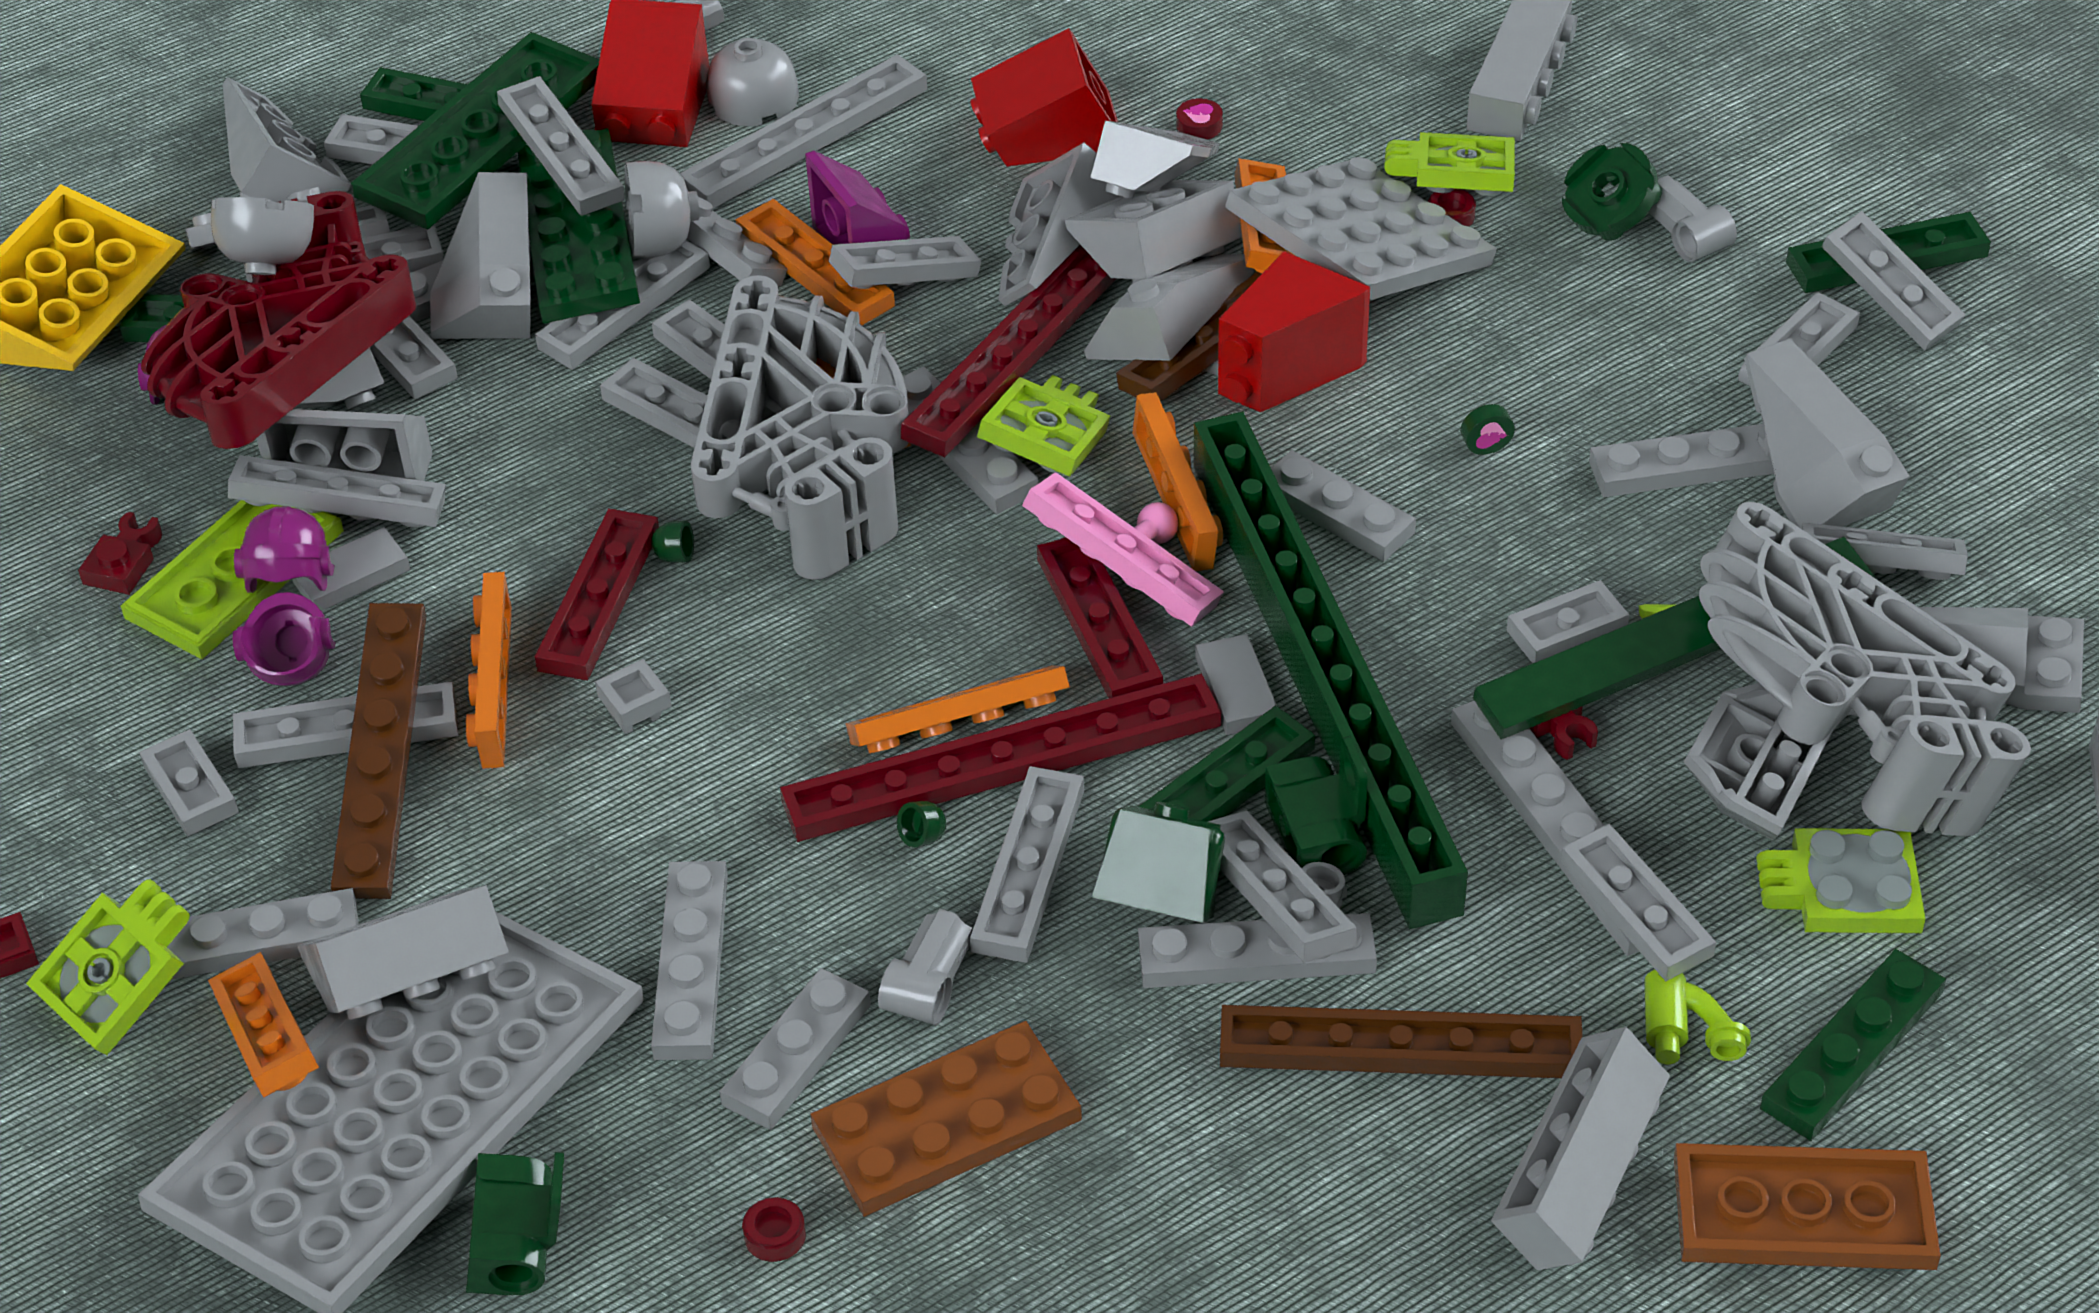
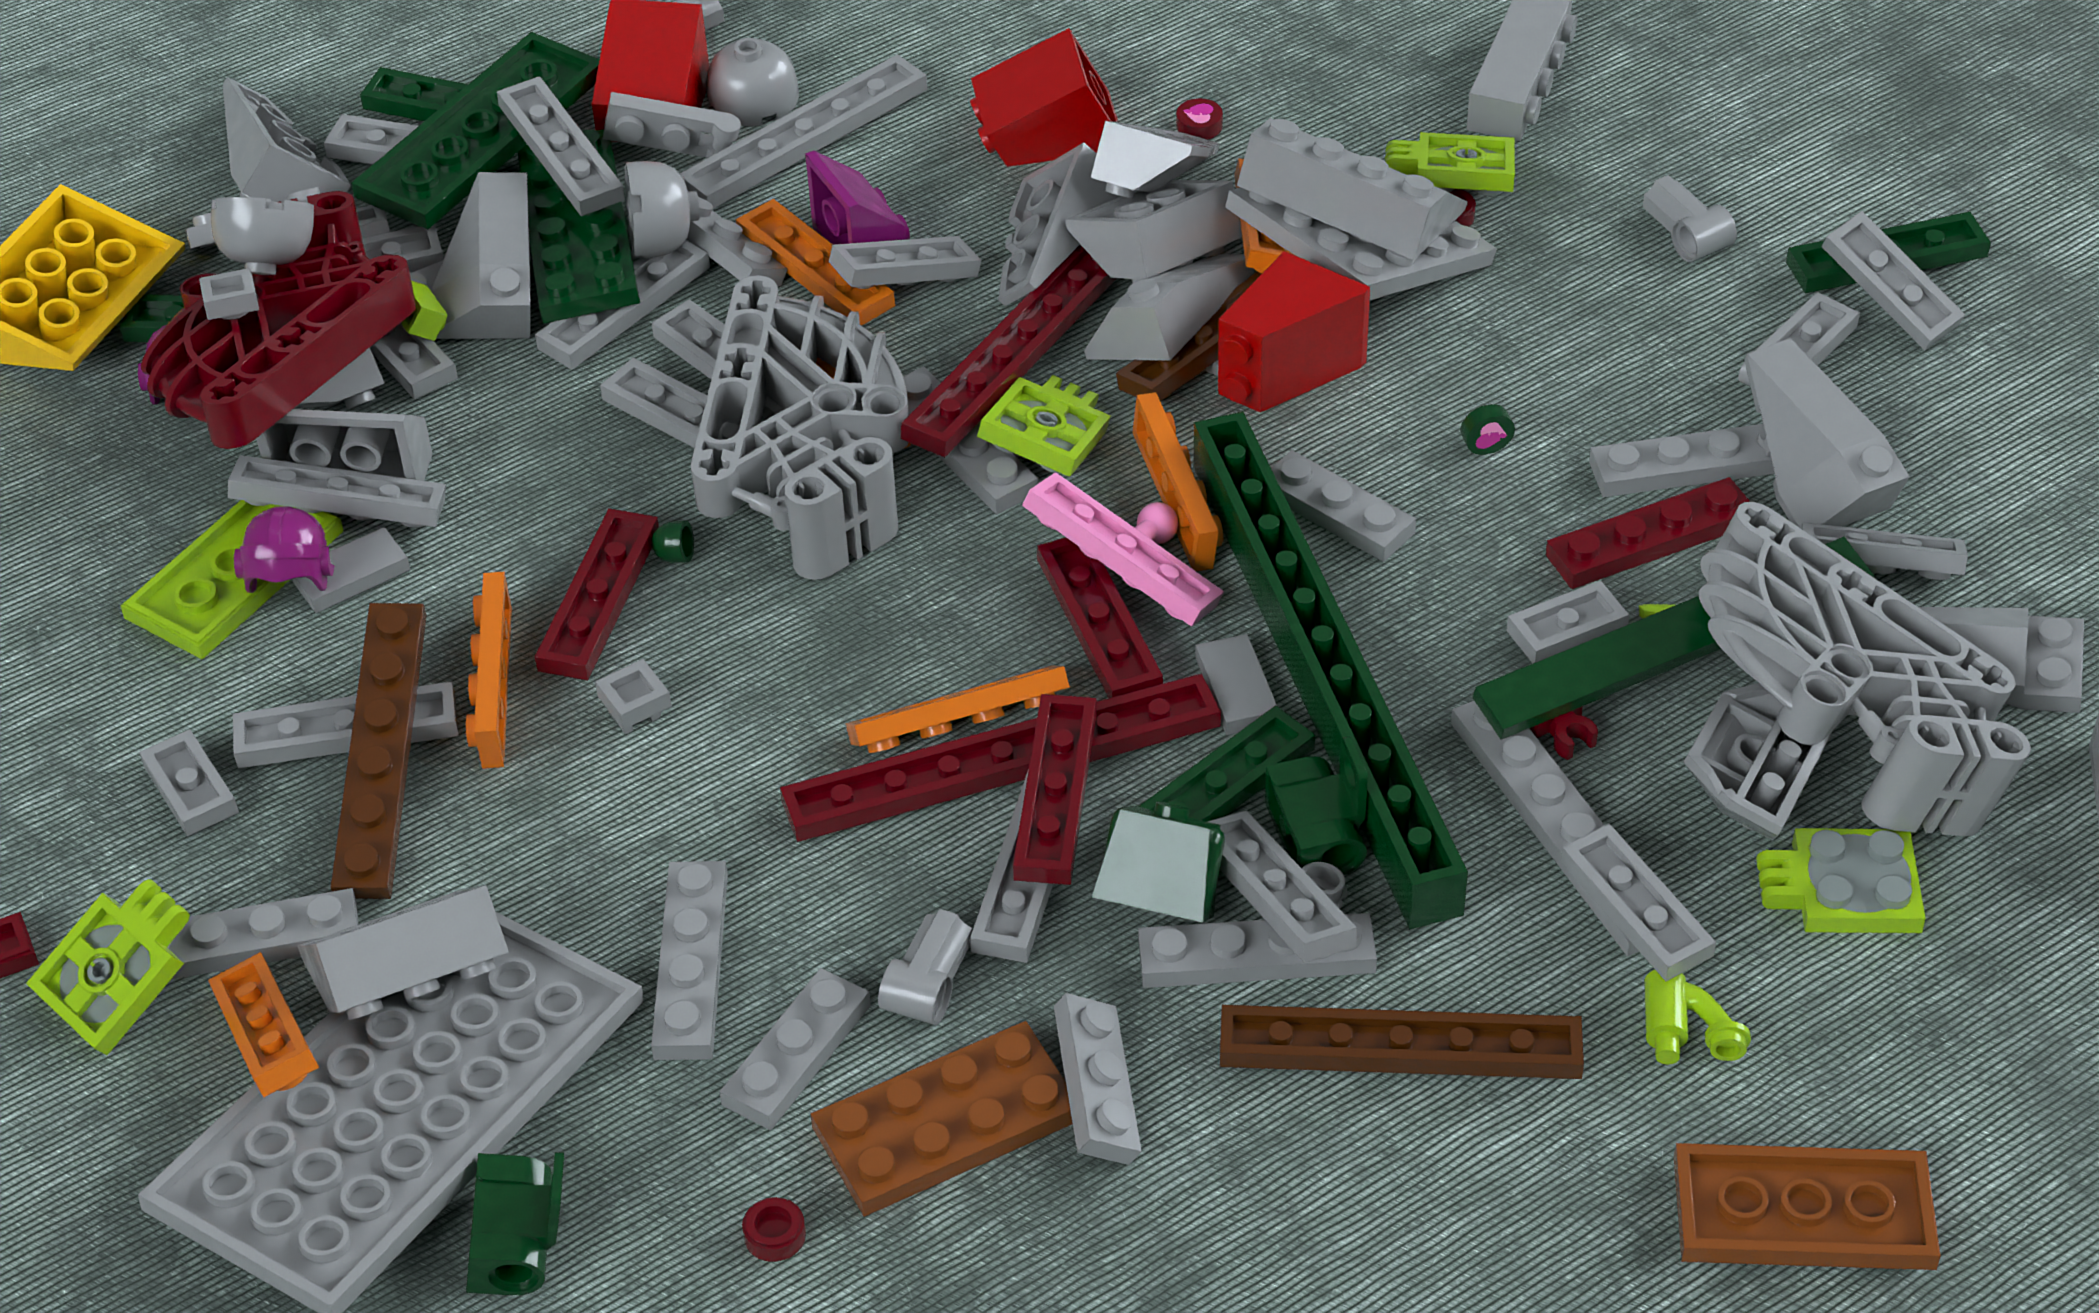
dark red plate [78,511,162,595] -> none
magenta cap [232,592,336,687] -> none
dark green hinge [897,801,946,848] -> none
light grey brick [1491,1027,1670,1270] -> none
dark green plate [1562,143,1662,241] -> none
dark green plate [1760,948,1946,1141] -> none
none -> light grey plate [199,268,259,320]
none -> lime piece [401,281,448,341]
none -> light grey plate [603,92,741,159]
none -> dark red plate [1013,694,1097,885]
none -> light grey plate [1054,993,1142,1165]
none -> light grey slope [1237,118,1468,261]
none -> dark red plate [1545,477,1750,589]

